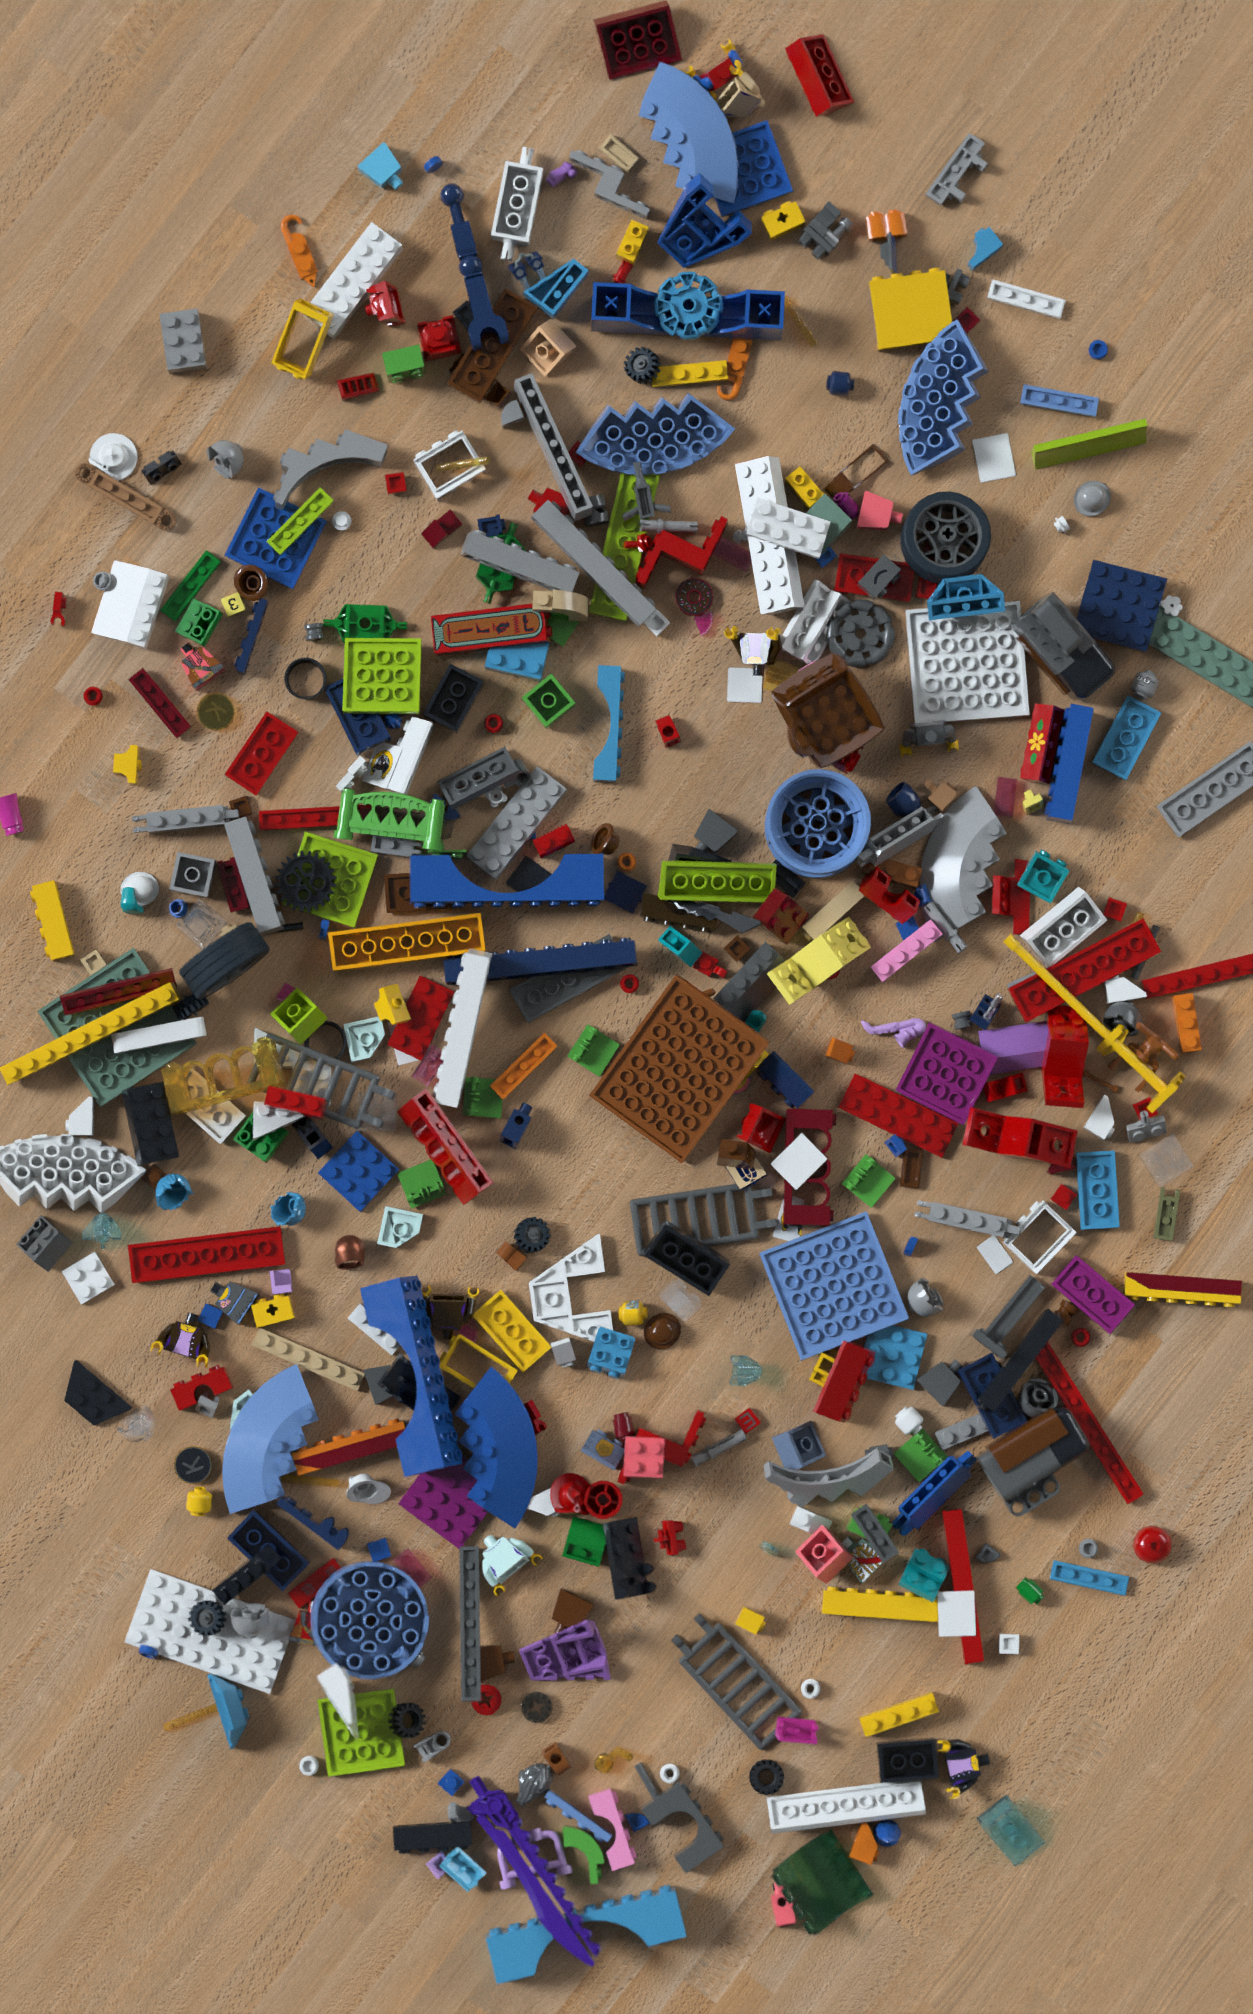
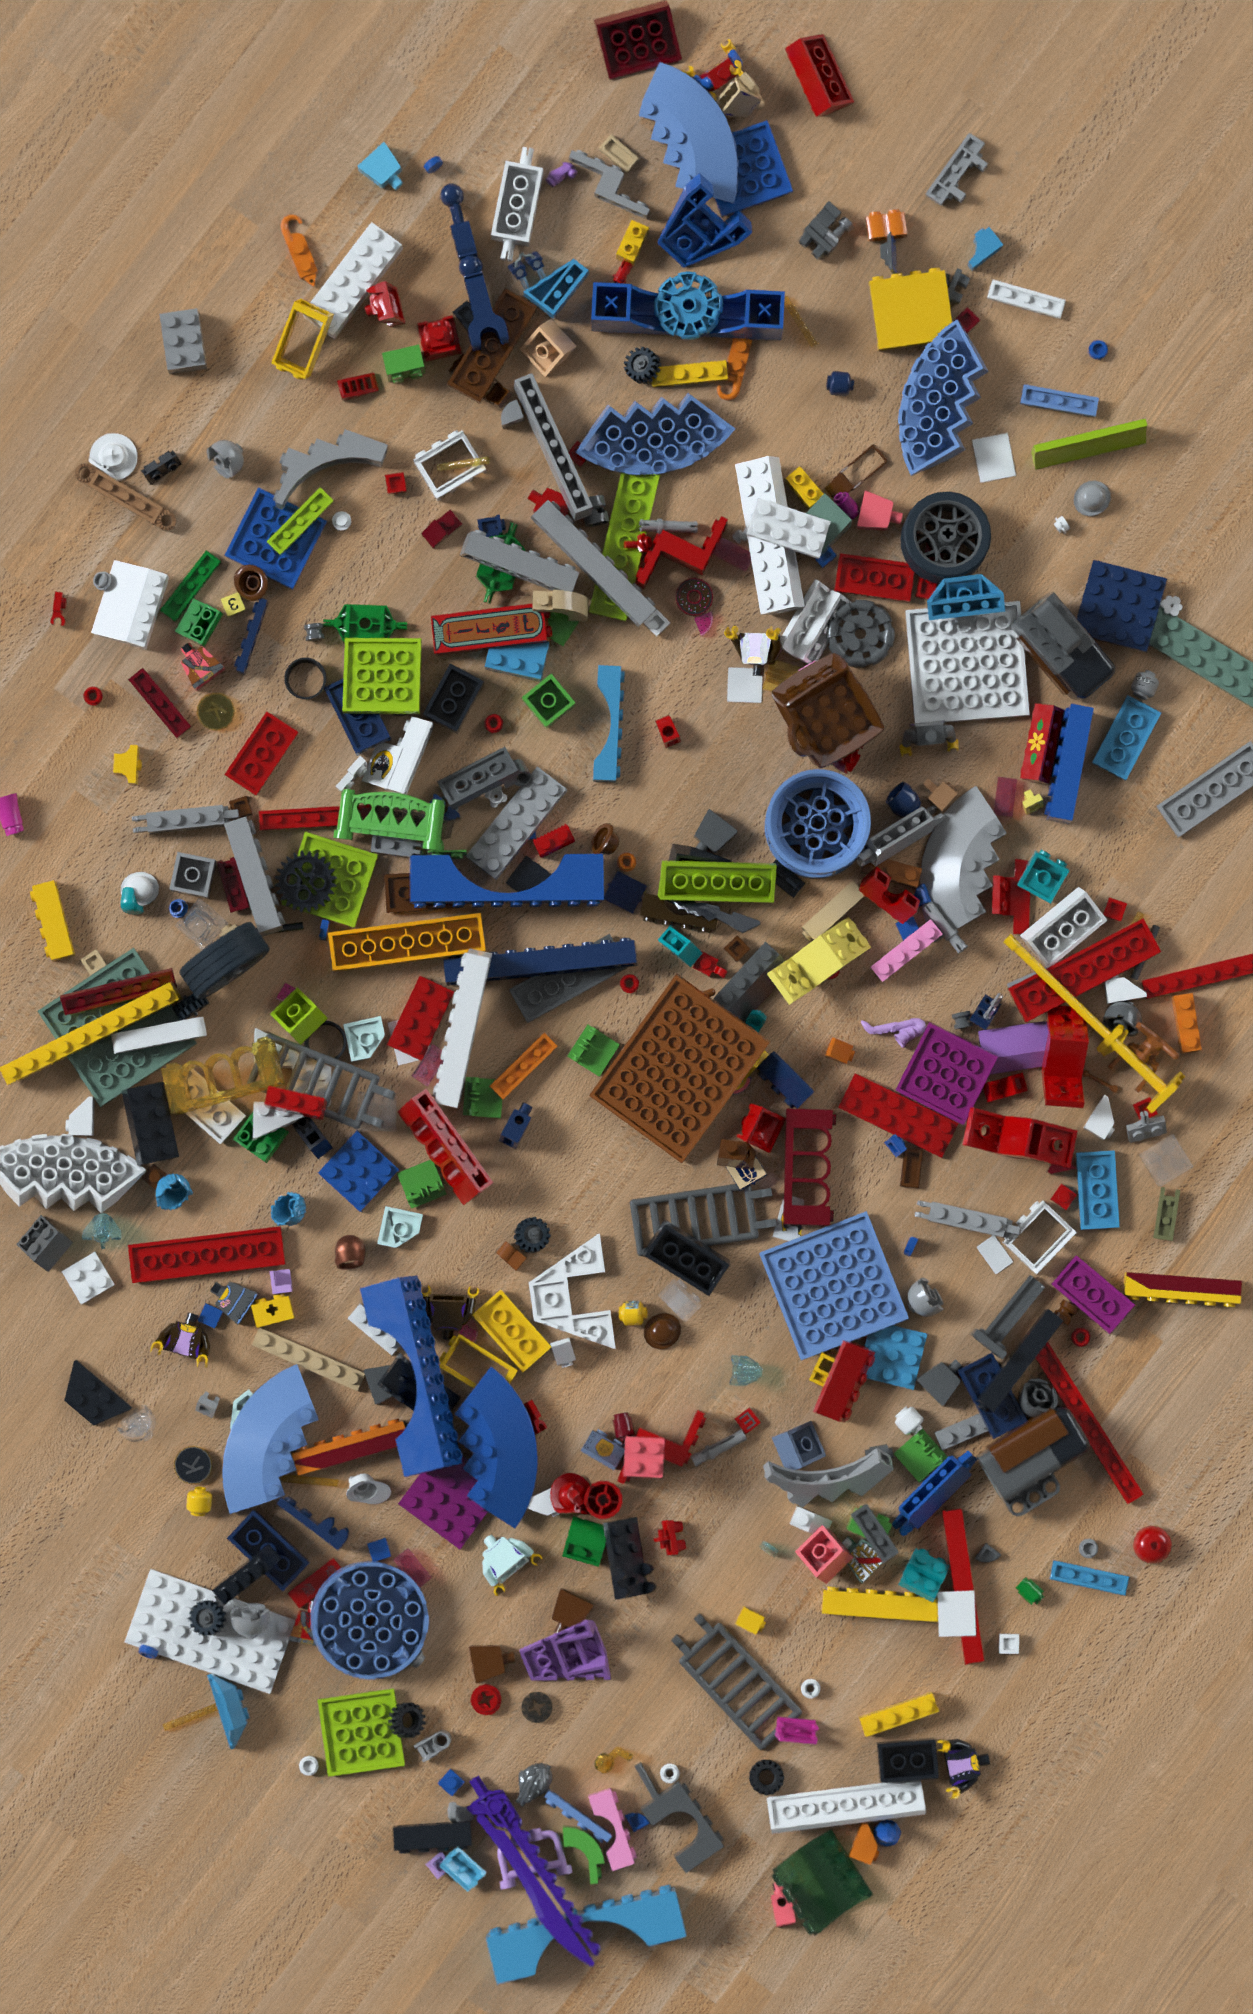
red arch [170,1365,234,1411] -> none
white slope [317,1663,359,1739] -> none
yellow brick [374,983,411,1025] -> none
blue plate [383,714,402,729] -> none
dark grey plate [459,1546,481,1702] -> none
dark orange leg [542,1742,571,1776] -> none
dark azure bracket [587,1327,635,1379] -> none
dark grey piece [623,461,671,522] -> none
dark red brick [753,888,809,945] -> none
yellow brick [761,201,806,242] -> none
white sticker [771,1133,827,1190] -> none
bright green hinge [842,1154,895,1208] -> none
dark grey brick [857,554,901,600] -> none
clear light blue slope [977,1794,1045,1866] -> none

